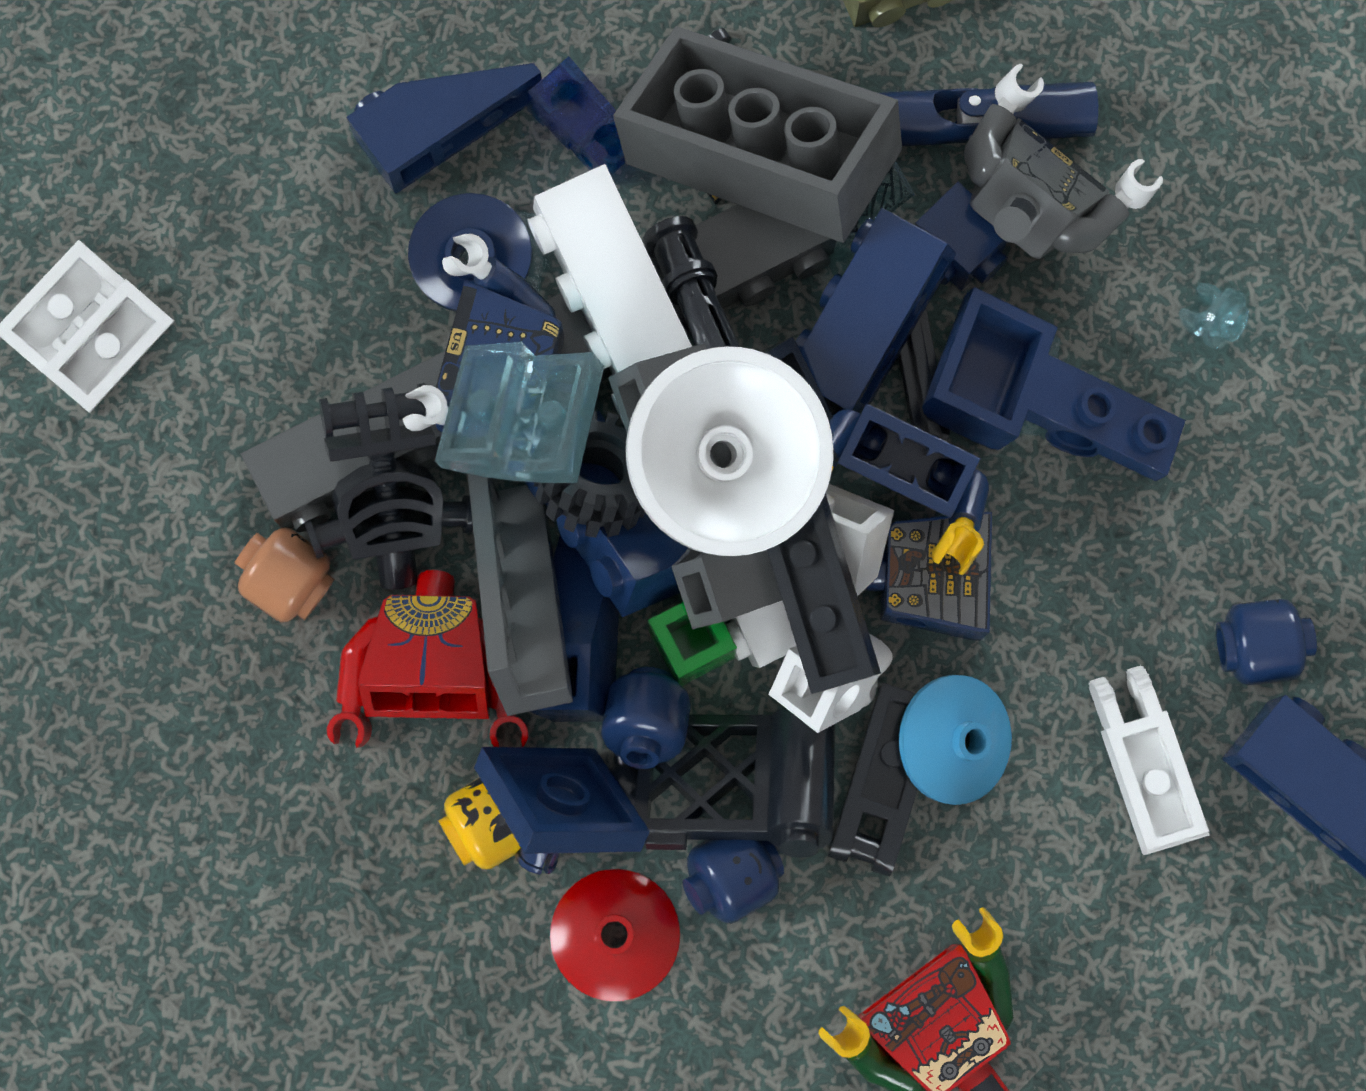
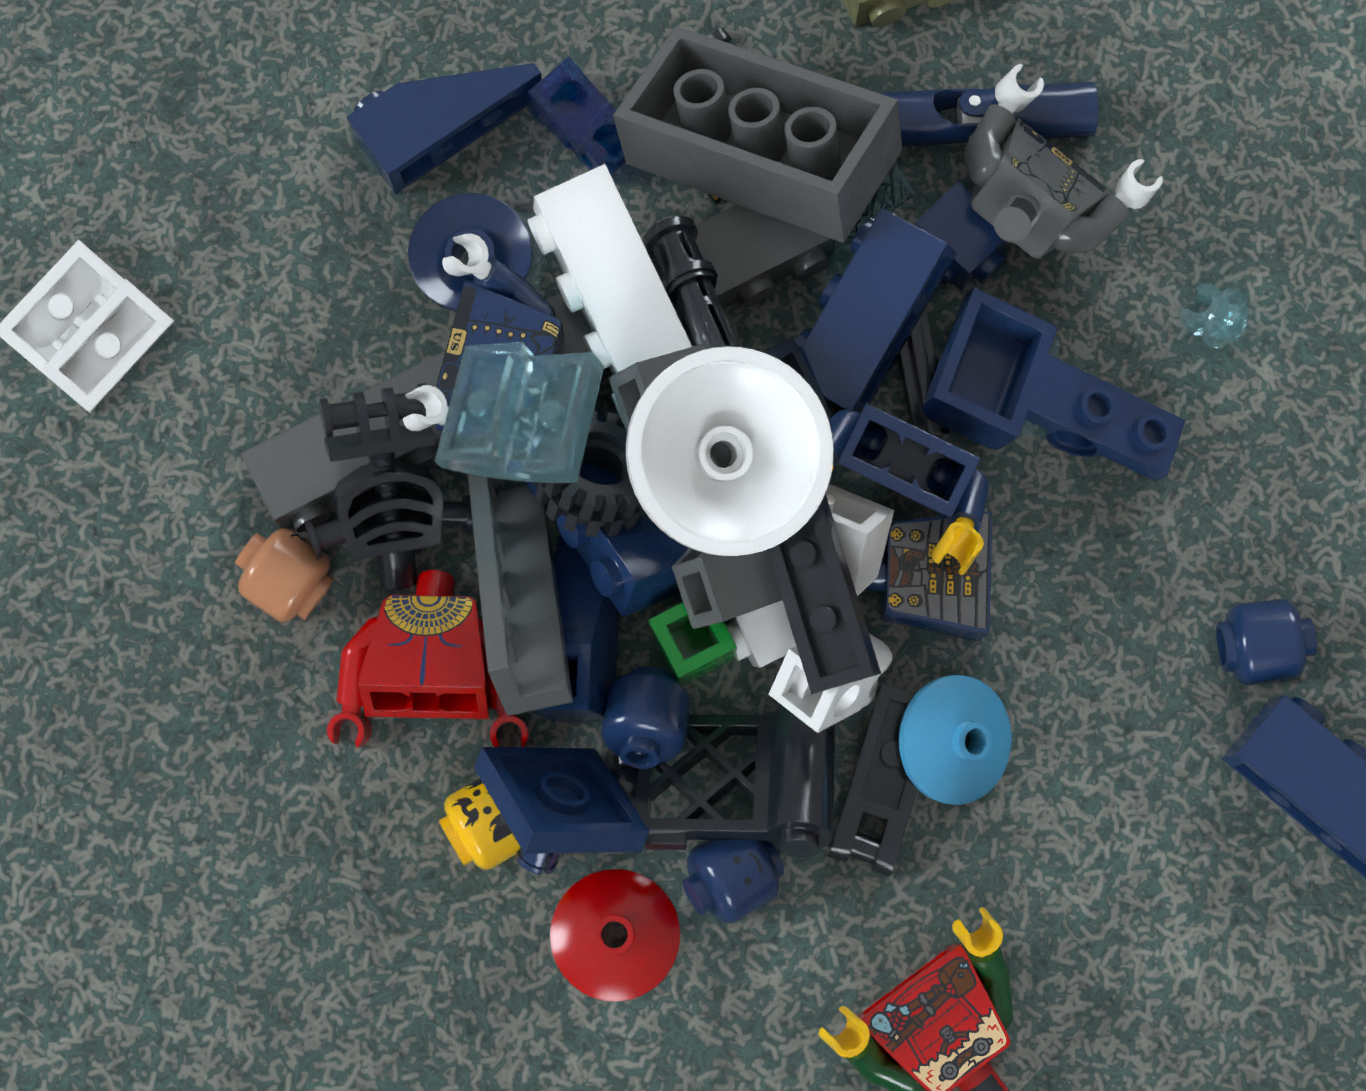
white hinge [1089,665,1209,855] -> none

